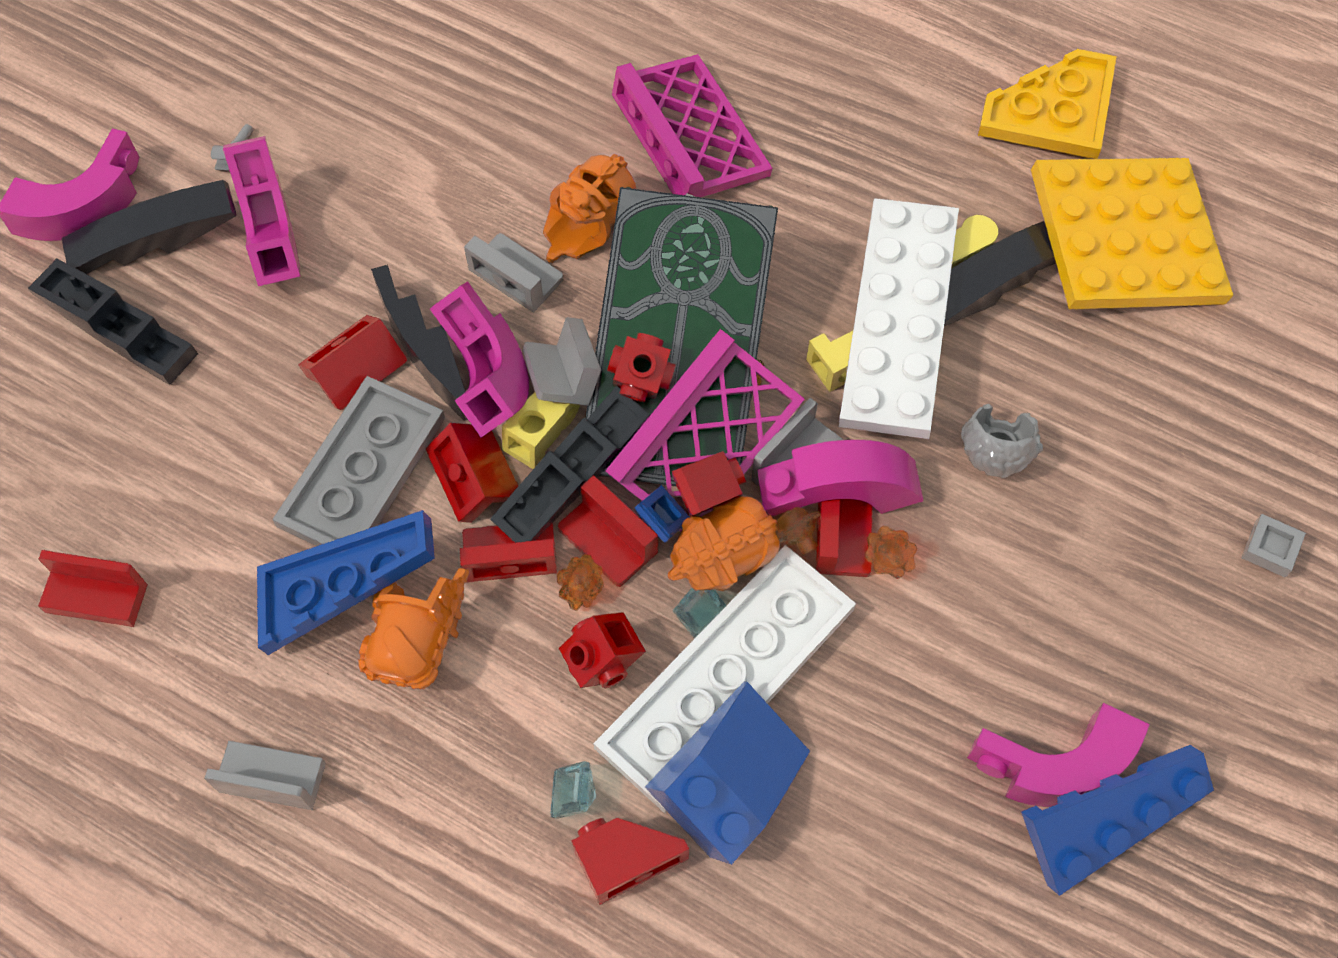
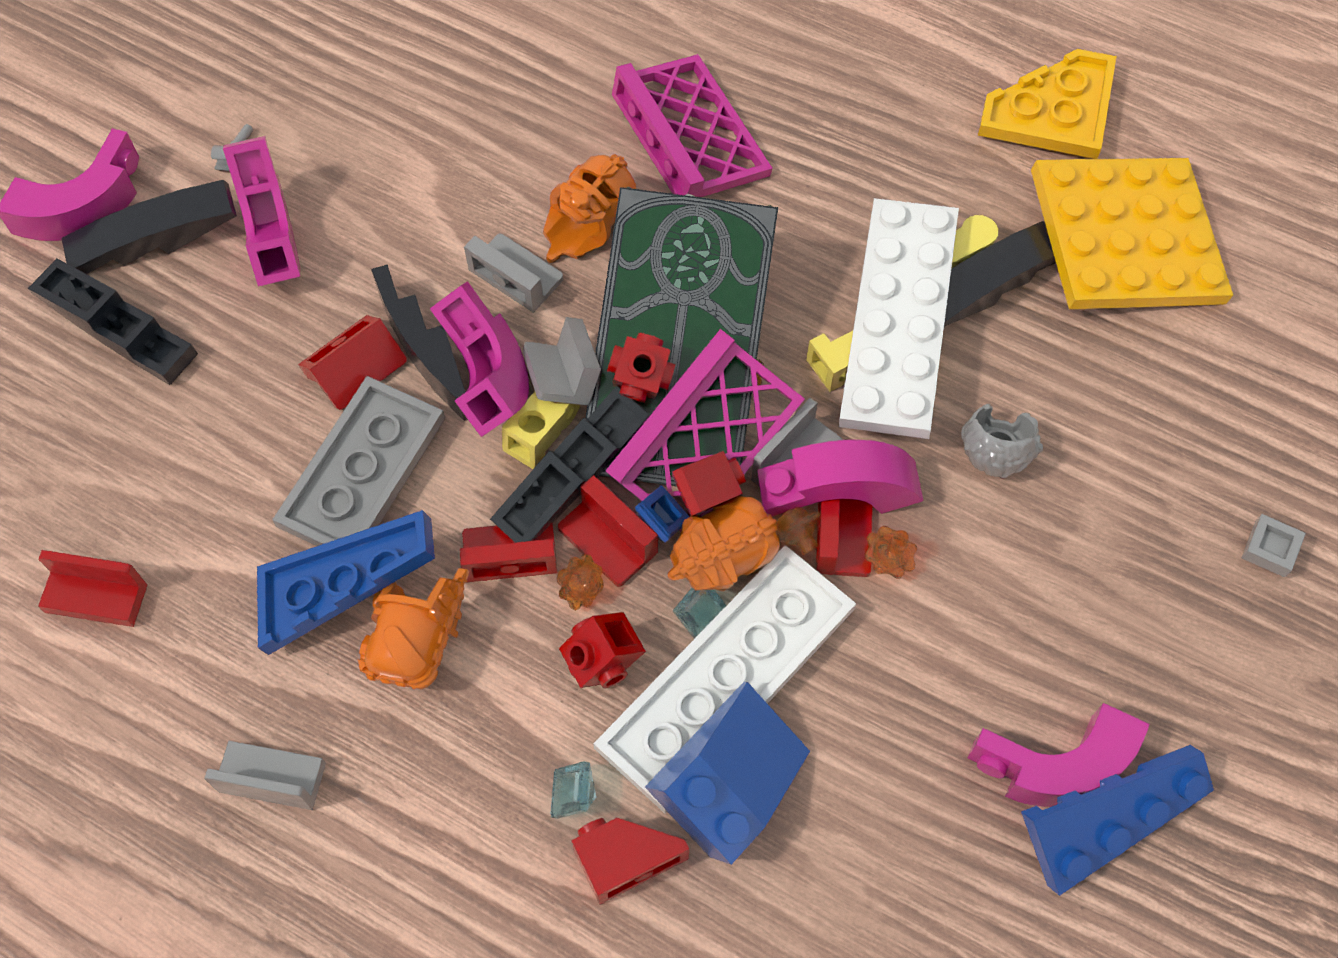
red panel [425,423,518,523] -> none

